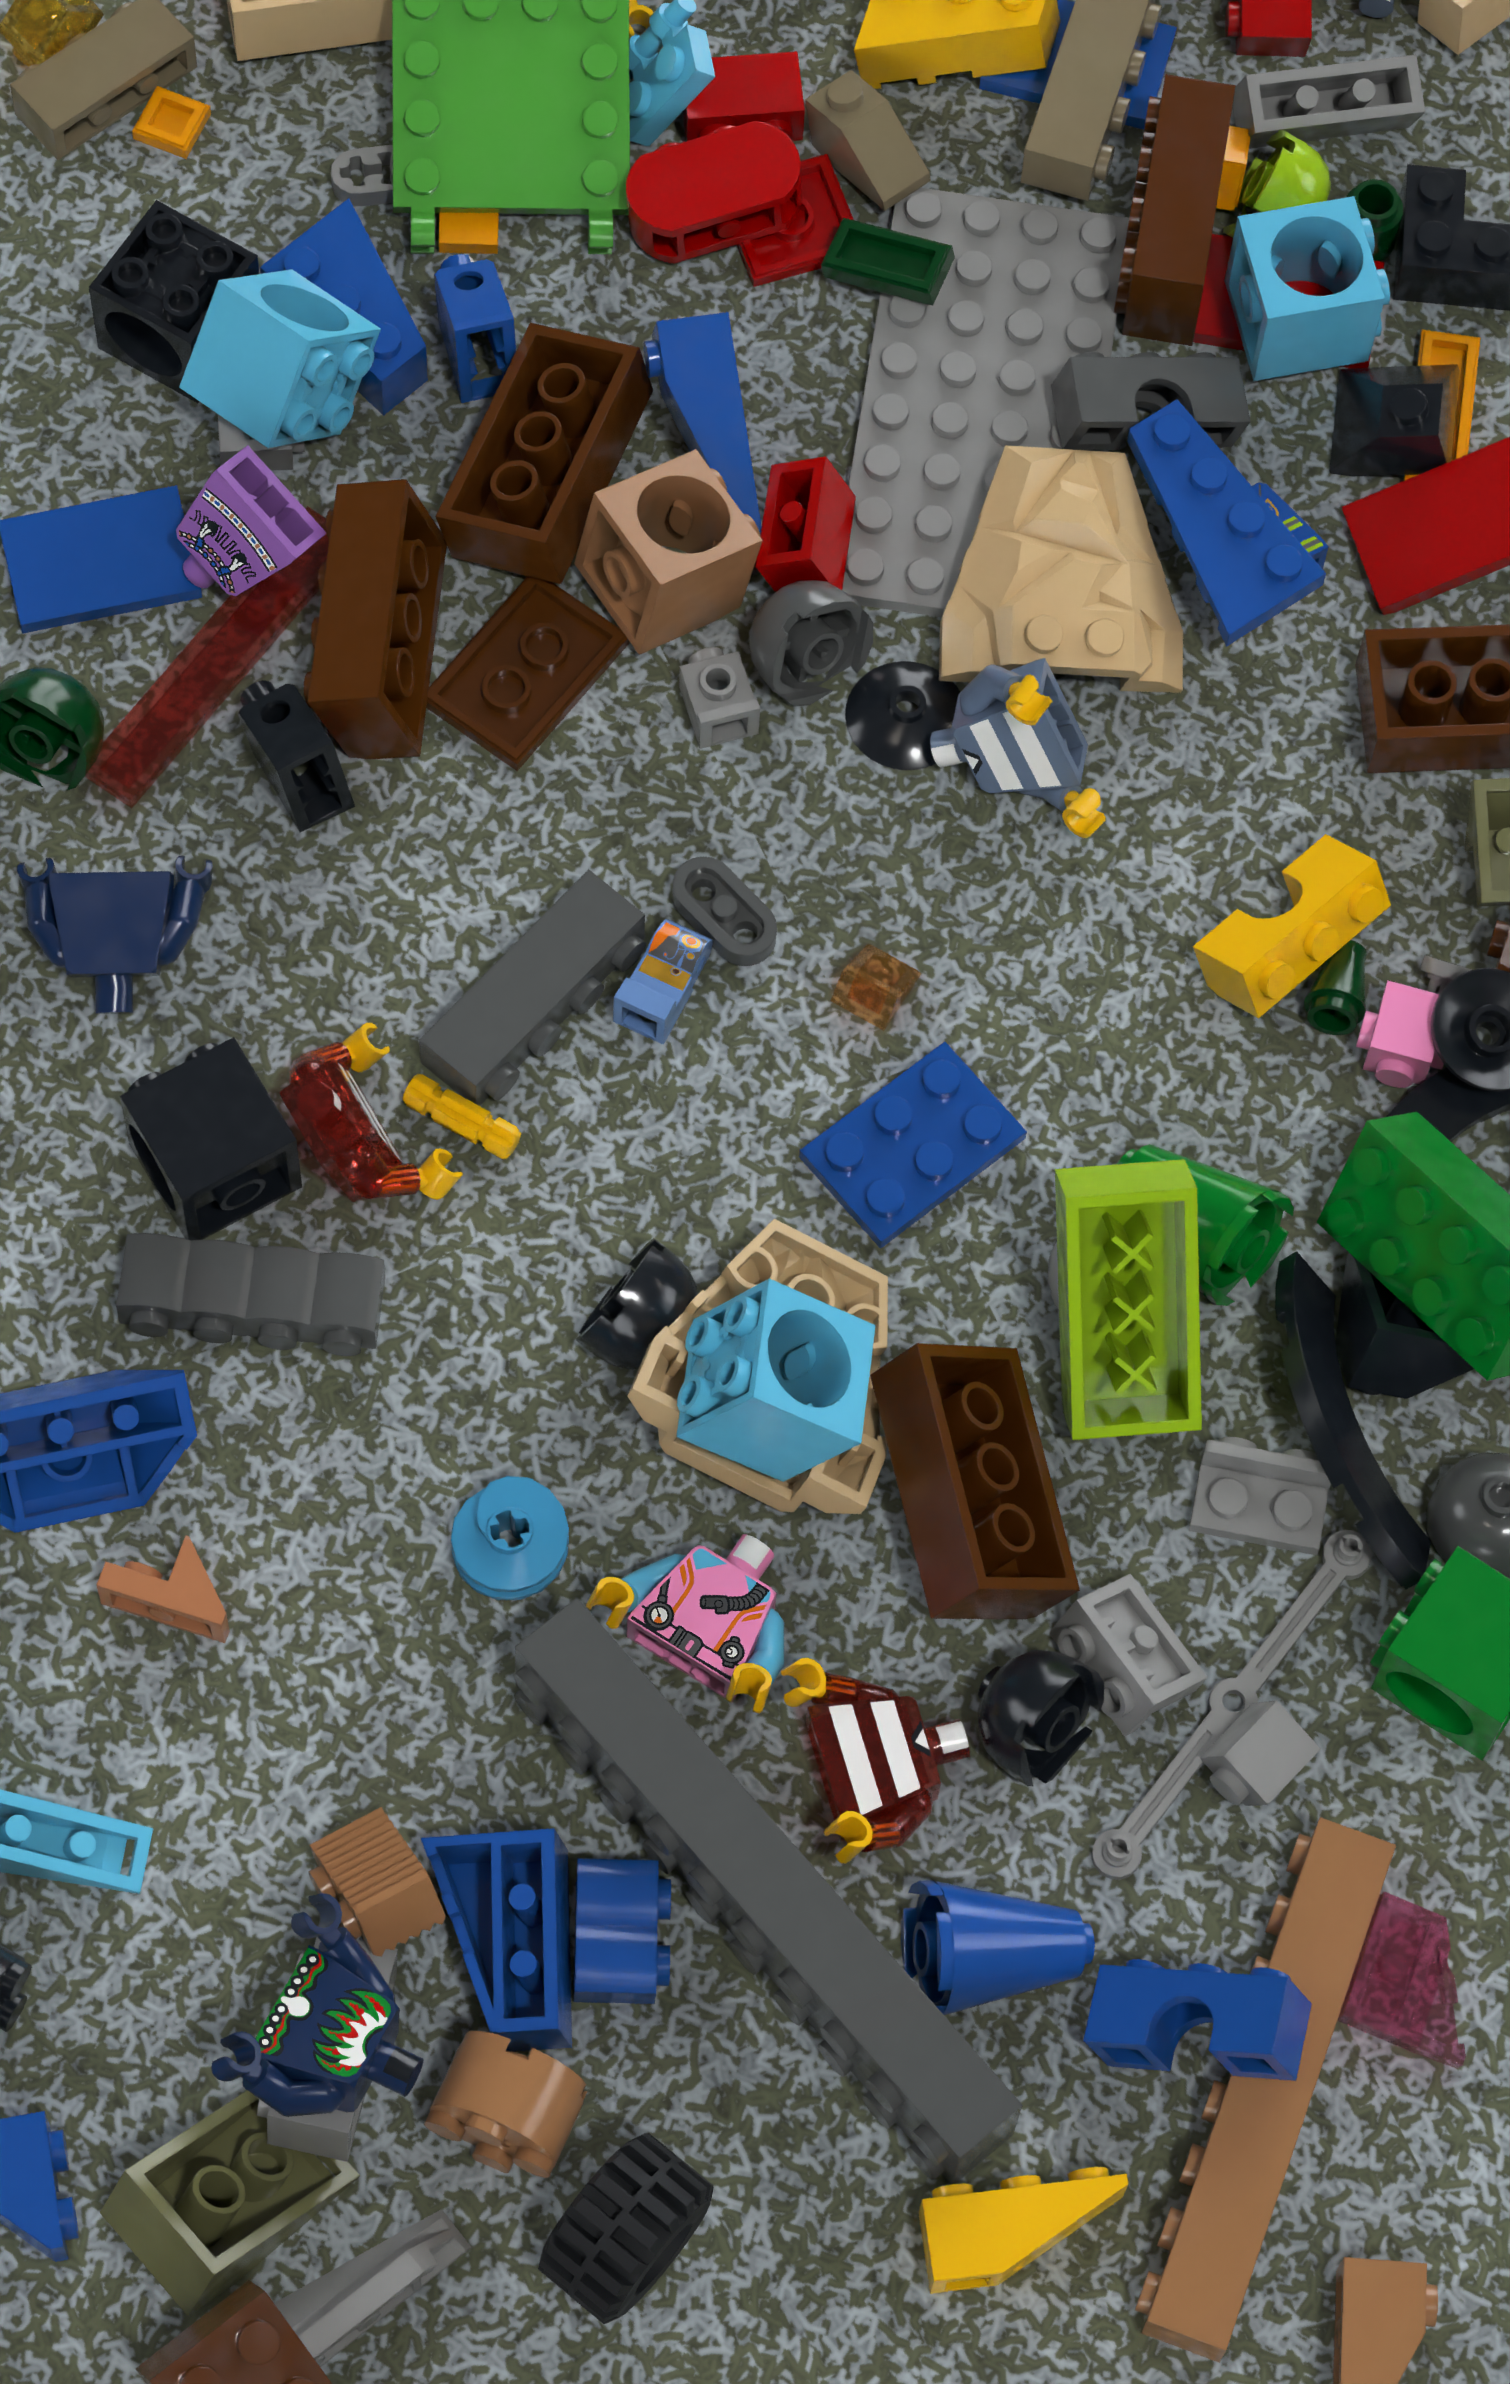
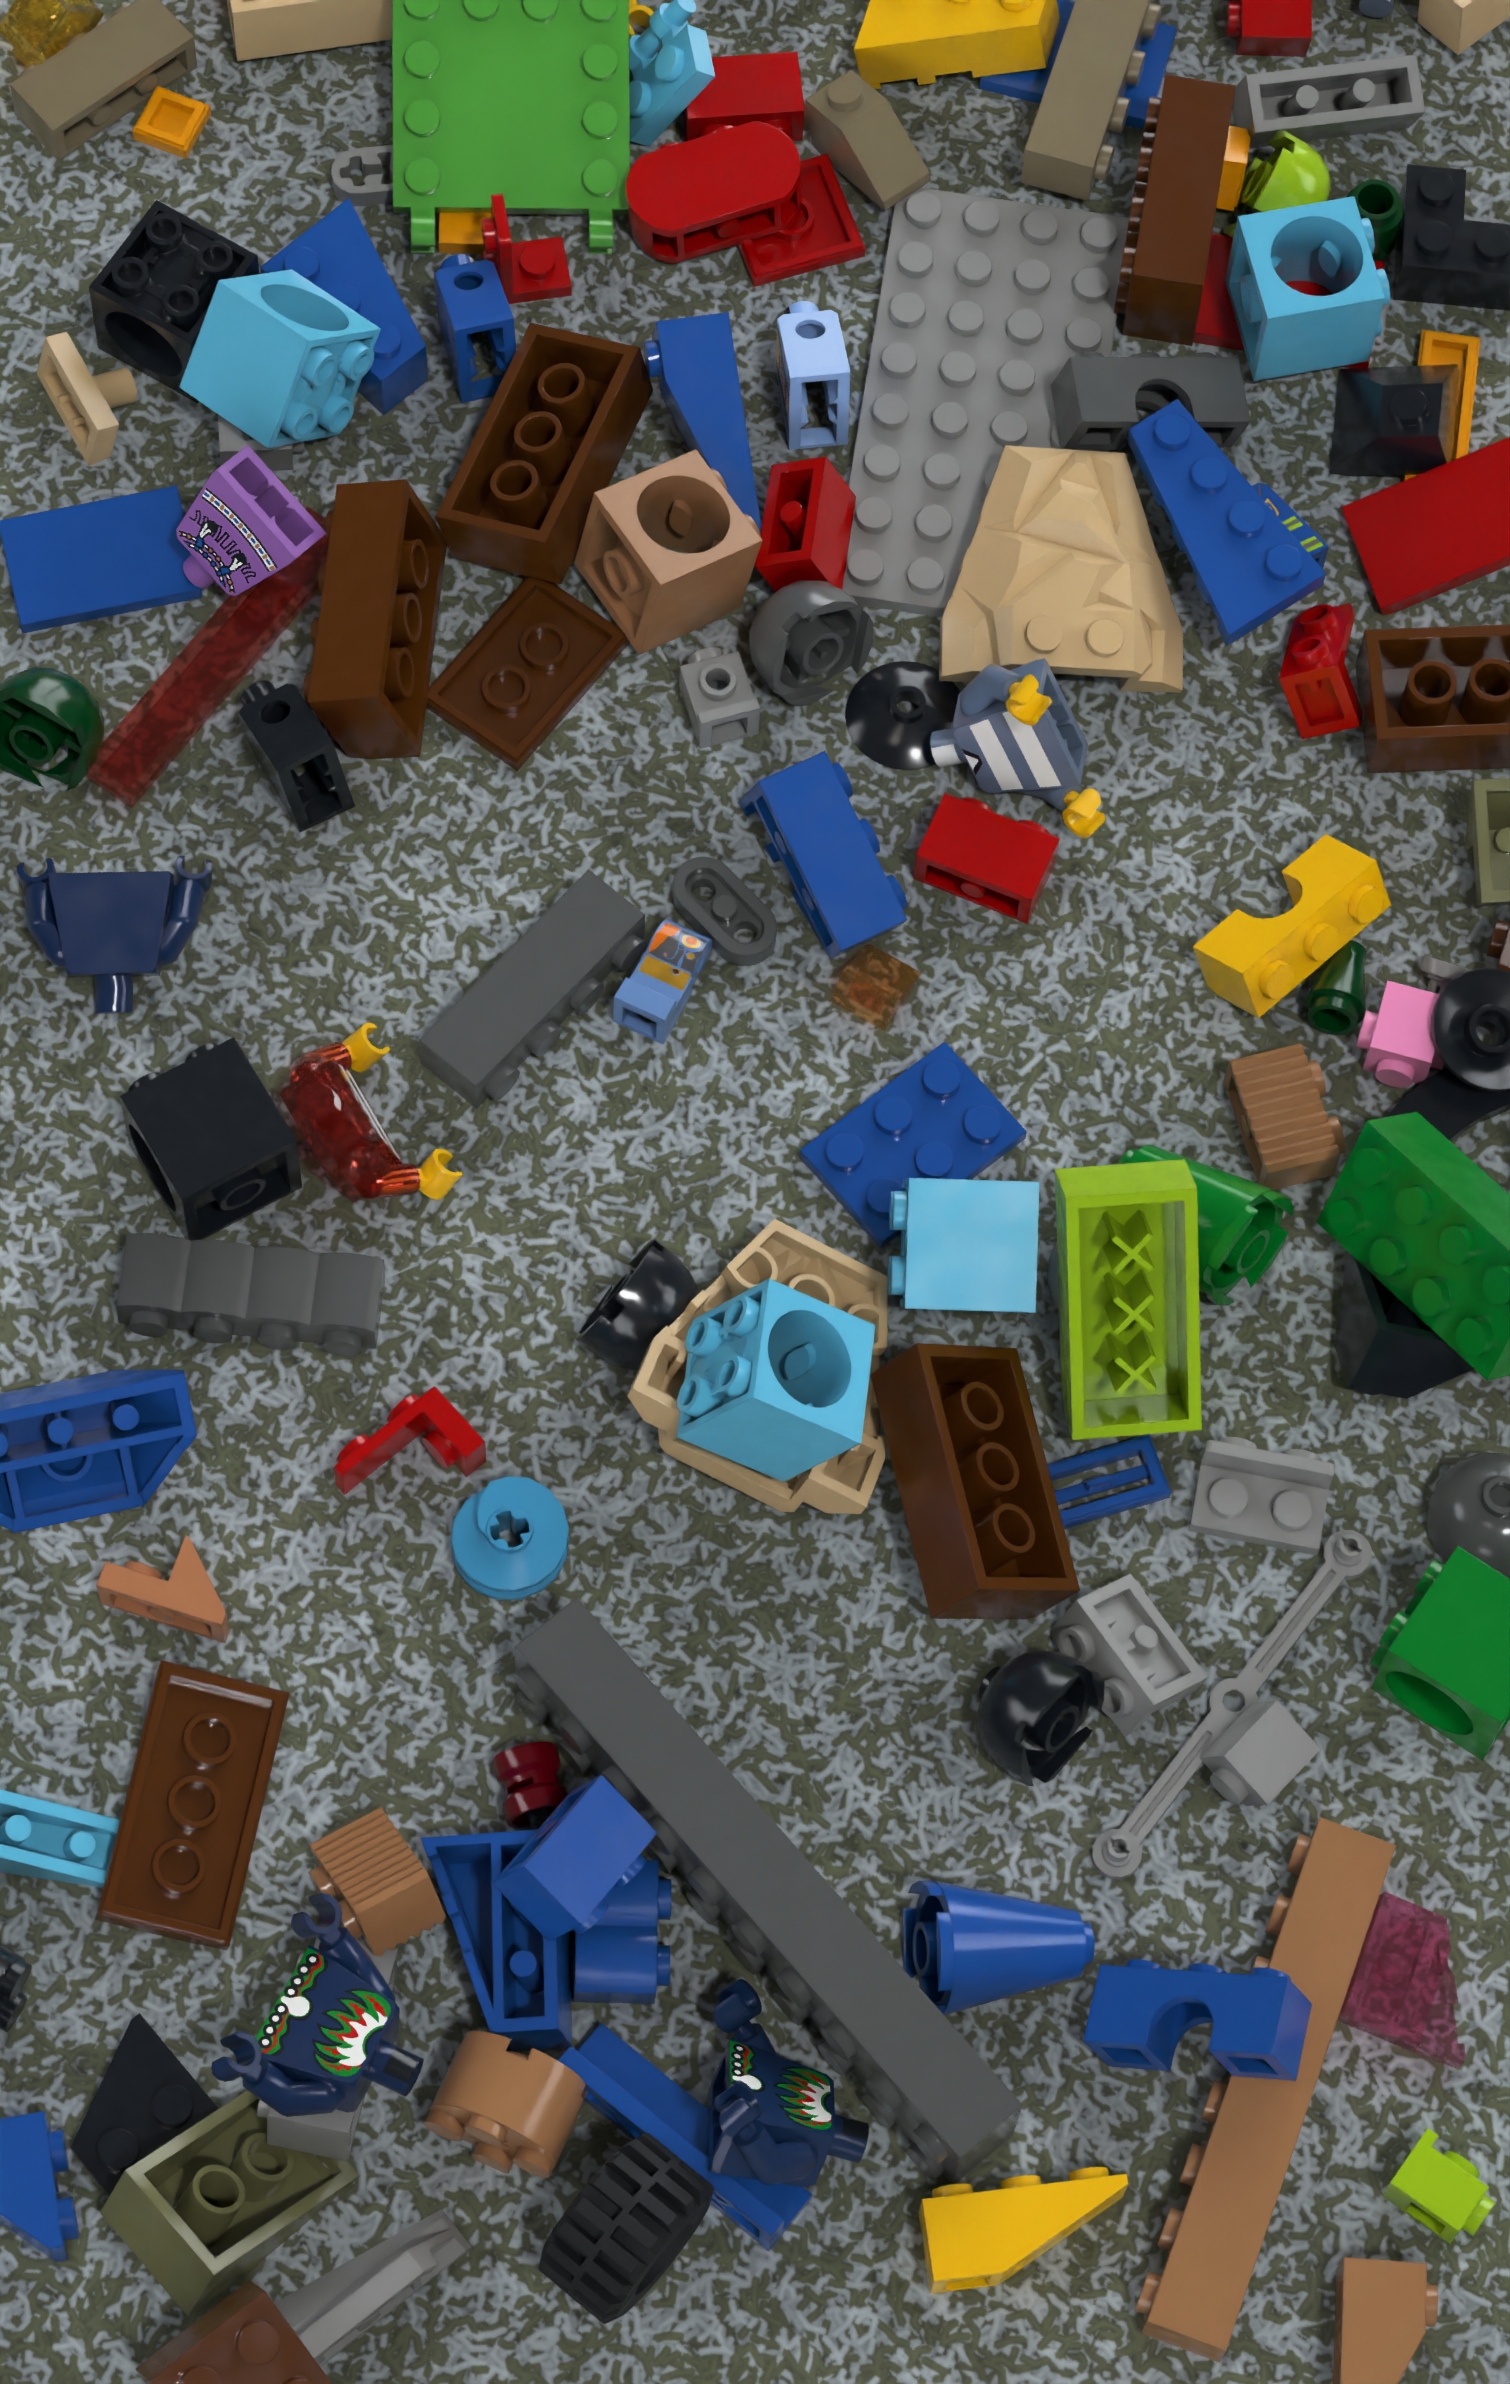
yellow axle [402,1074,521,1159] -> none
torso [586,1534,784,1713] -> none
torso [781,1658,970,1864] -> none
dark green tile [821,218,955,306] -> none
black tile [1275,1251,1431,1590] -> none
none -> tan tile [37,332,137,466]
none -> black wing [70,2013,219,2197]
none -> reddish brown tile [95,1660,290,1950]
none -> red bracket [334,1386,486,1495]
none -> red bracket [481,193,572,304]
none -> dark red wheel [492,1742,568,1828]
none -> blue brick [493,1775,657,1941]
none -> blue fence [558,2023,813,2251]
none -> dark blue torso [708,1979,869,2188]
none -> blue wedge [738,751,907,959]
none -> light blue torso [776,301,850,450]
none -> medium azure brick [887,1178,1040,1313]
none -> red brick [913,793,1060,924]
none -> blue tile [1047,1434,1171,1529]
none -> medium nougat brick [1223,1043,1345,1190]
none -> red bracket [1279,603,1363,739]
none -> lime brick [1382,2128,1496,2244]

